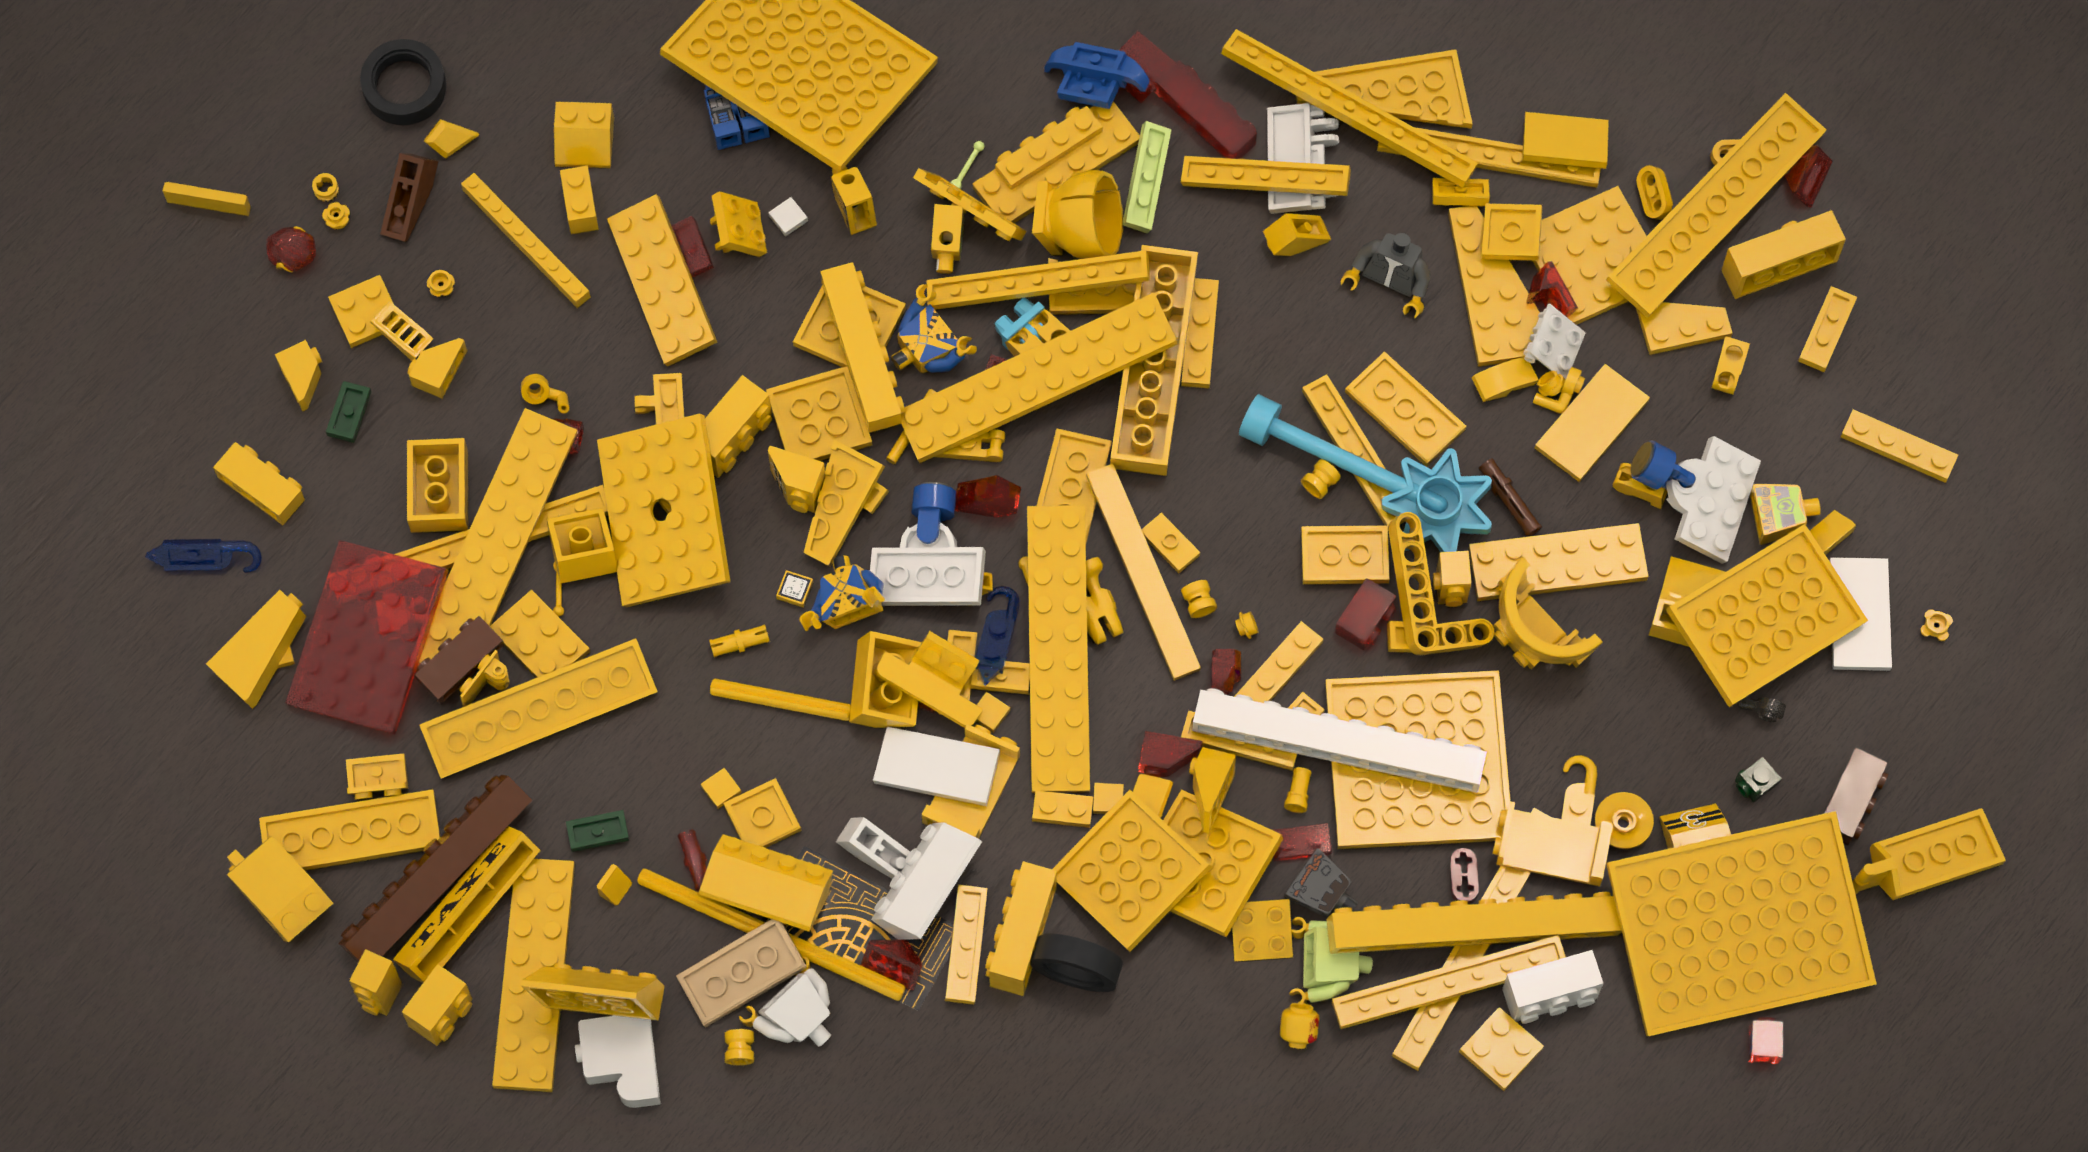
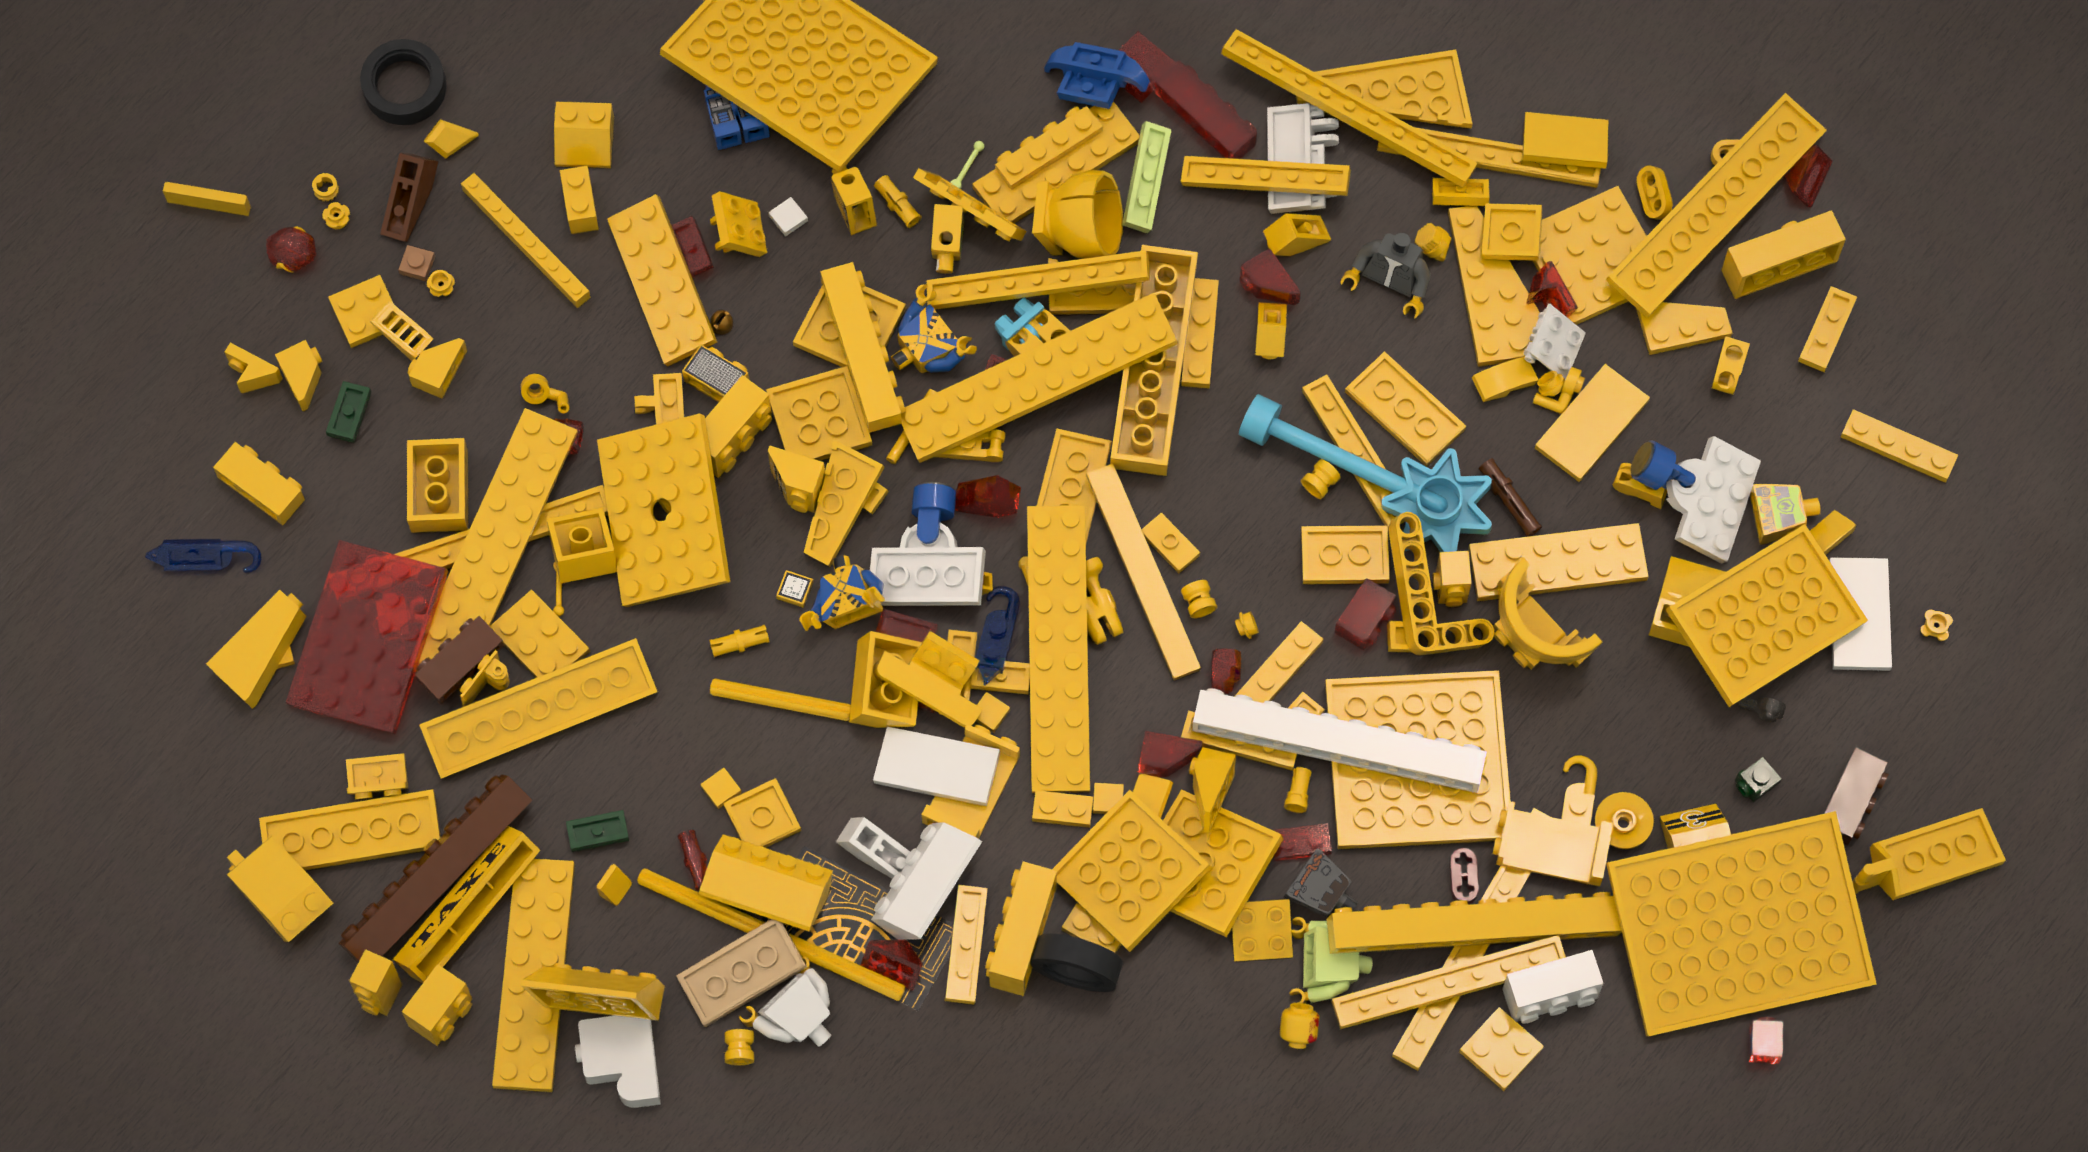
none -> yellow slope [225,343,283,393]
none -> medium nougat plate [399,245,435,281]
none -> brick [682,345,749,402]
none -> pearl gold hinge [710,310,733,335]
none -> yellow pin [874,175,922,228]
none -> clear red tile [875,609,938,642]
none -> yellow plate [1062,903,1121,954]
none -> clear red slope [1239,248,1301,305]
none -> yellow slope [1255,302,1287,359]
none -> yellow piece [1415,223,1451,262]

